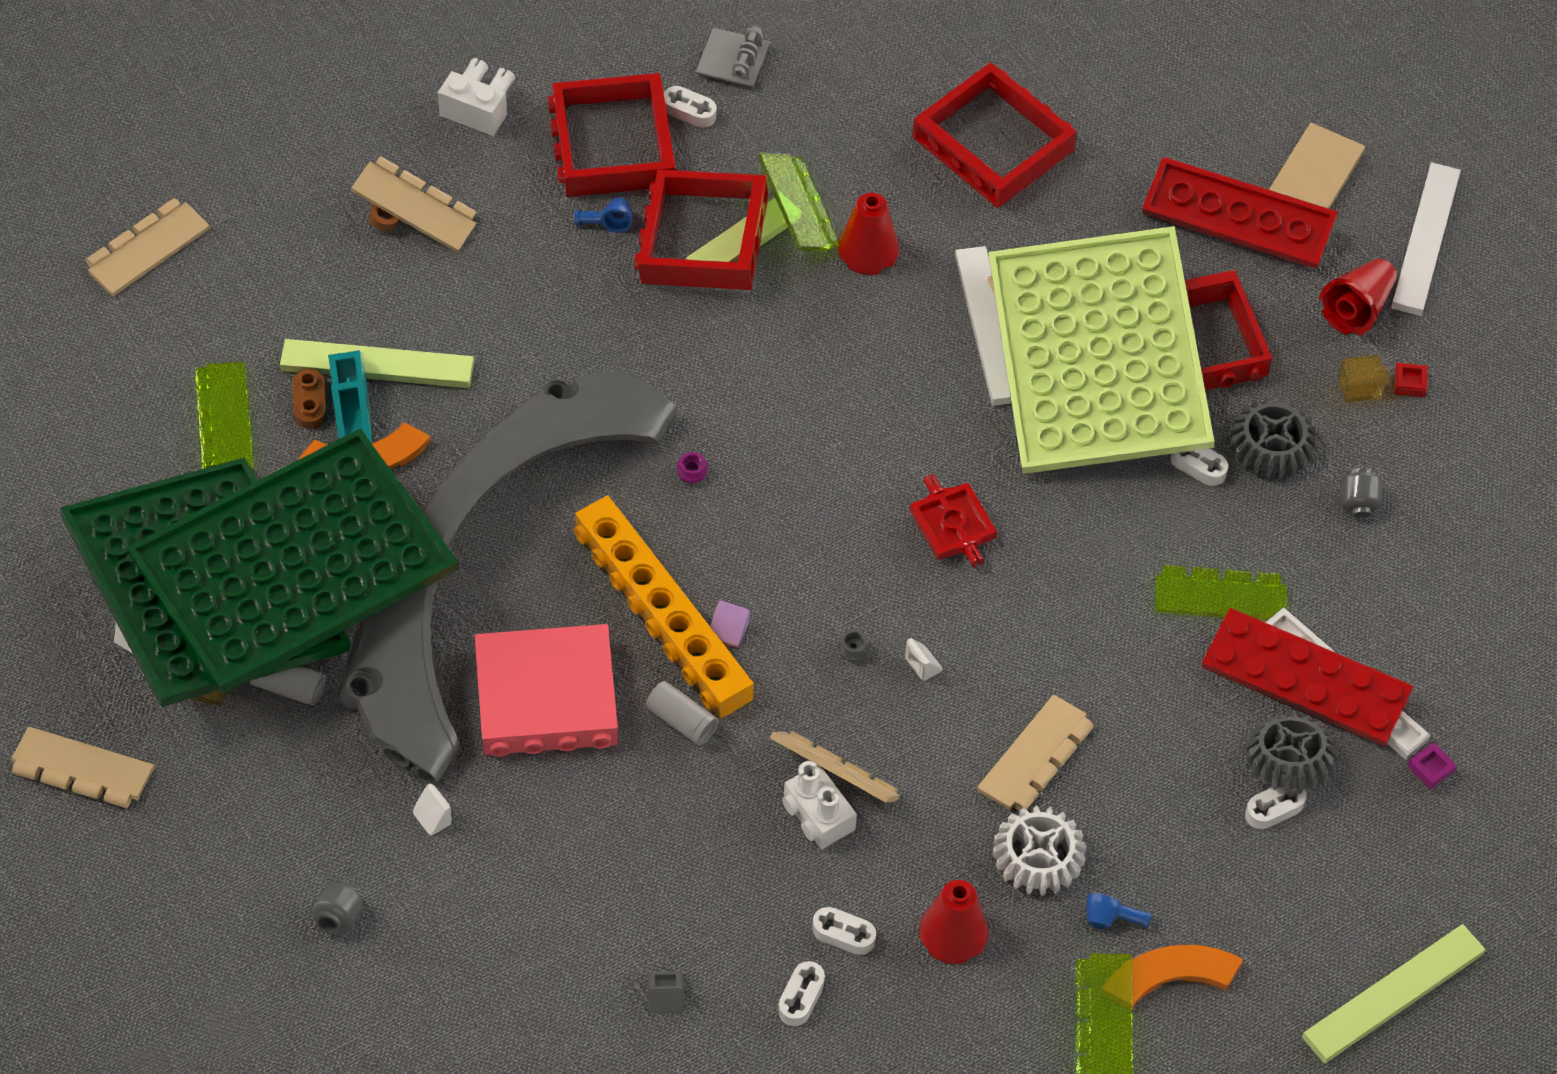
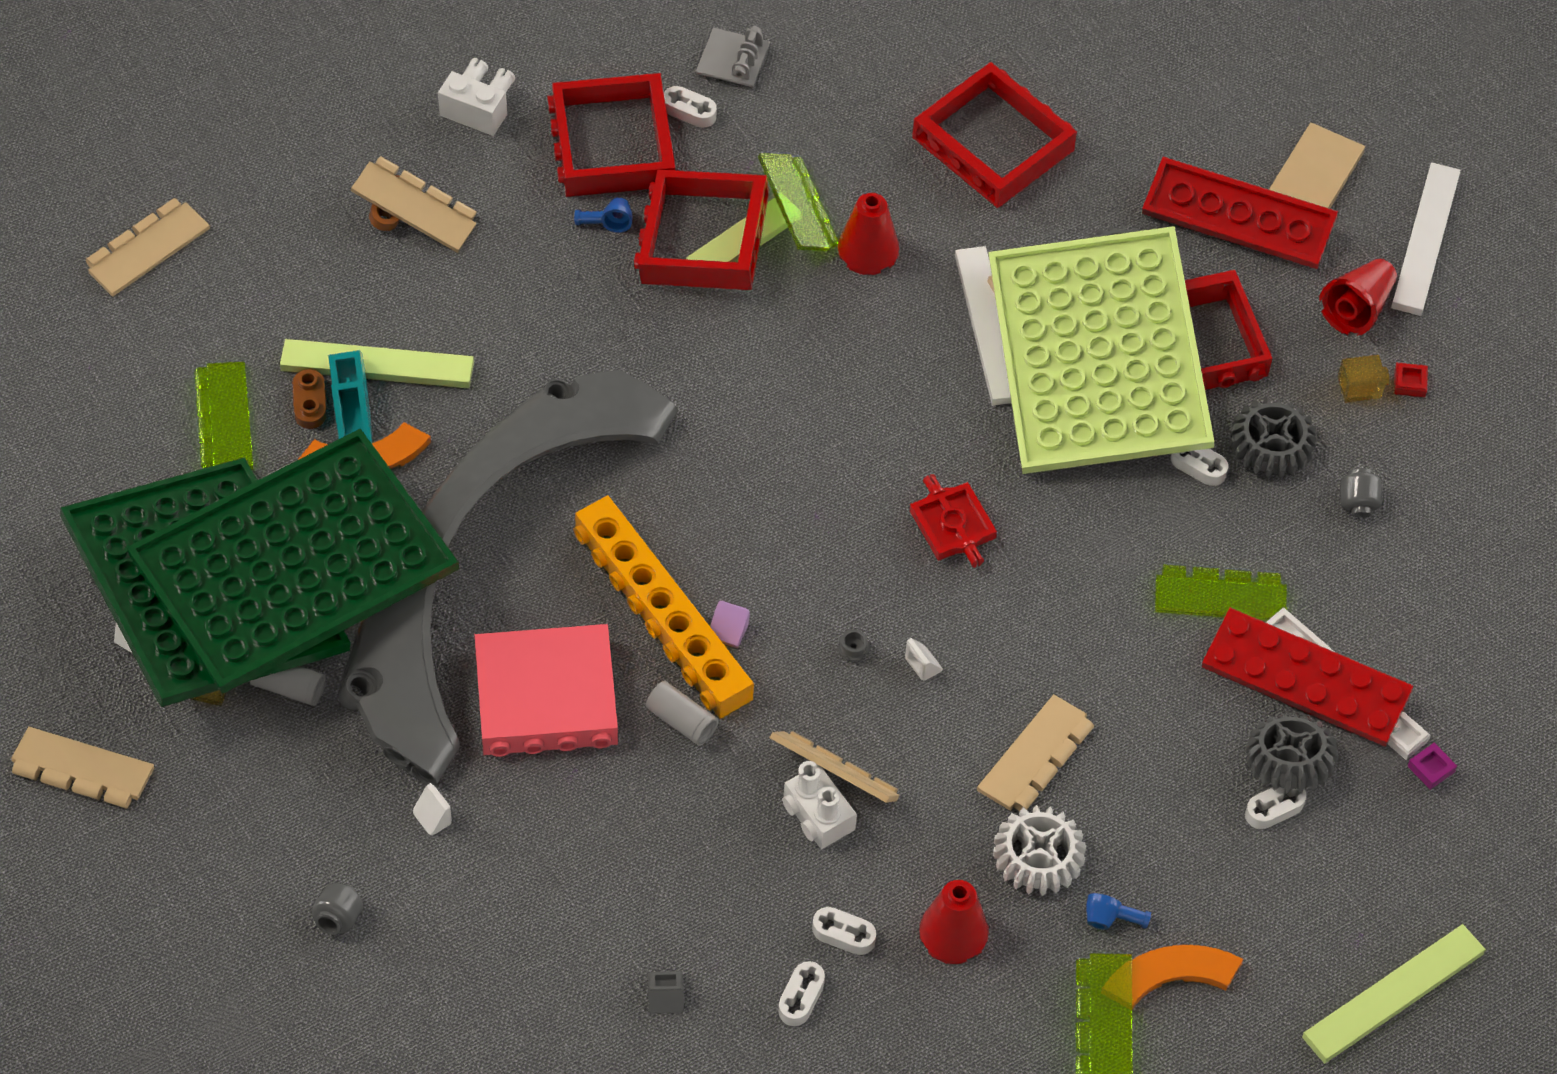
magenta plate [676,452,708,483] -> none

